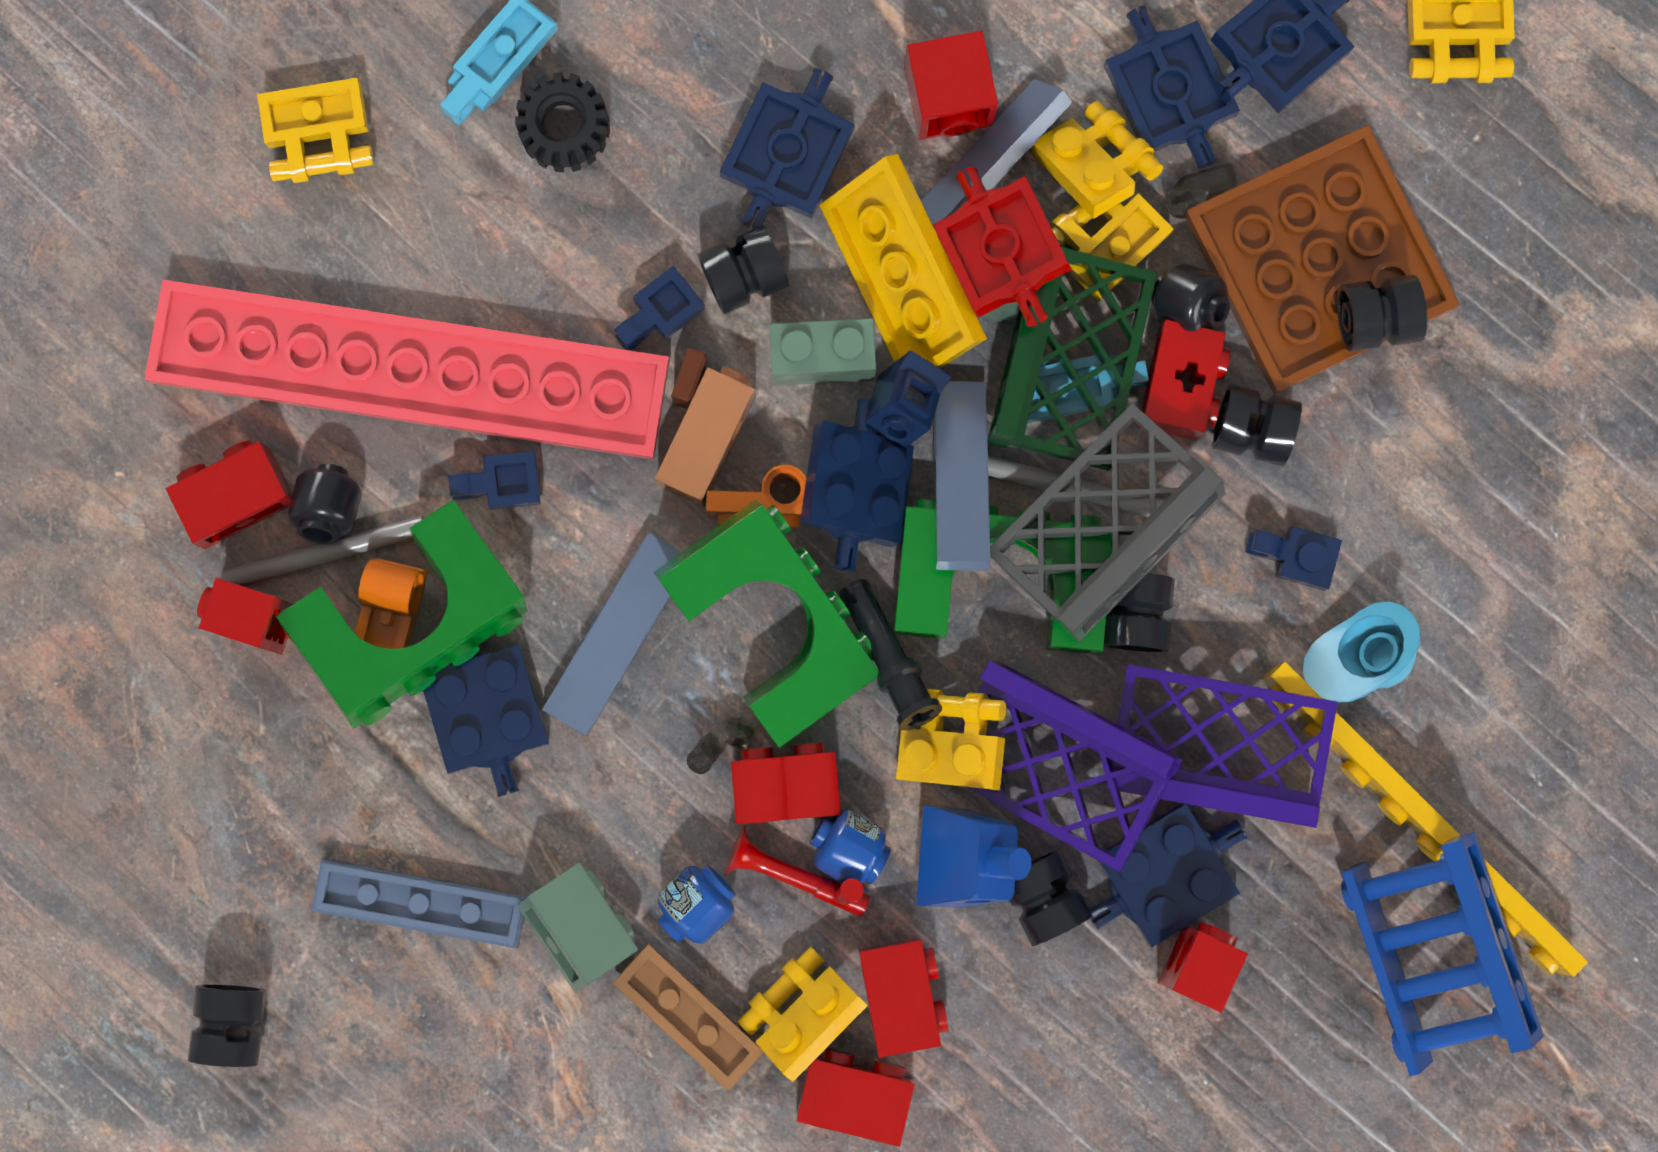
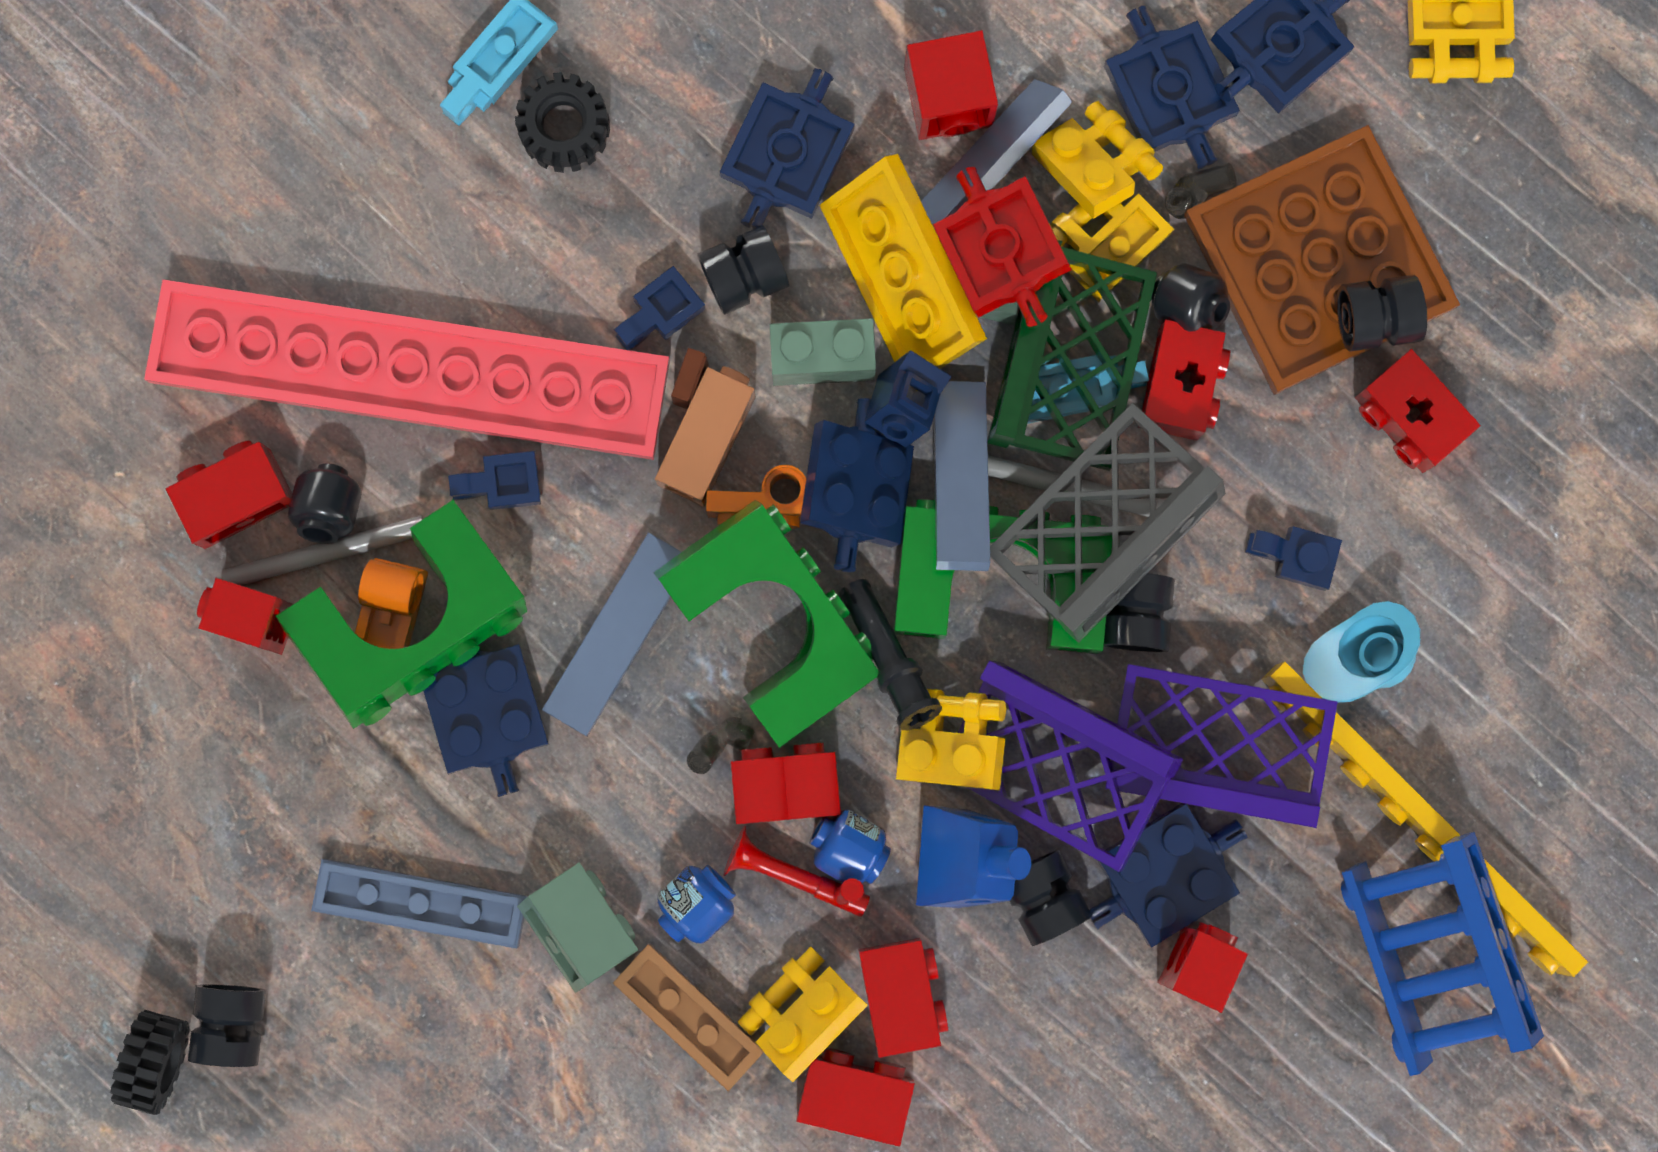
yellow plate [257,77,374,183] -> none
black wheel [1212,384,1302,467] -> none
none -> black tyre [110,1010,189,1115]
none -> red brick [1354,349,1481,473]

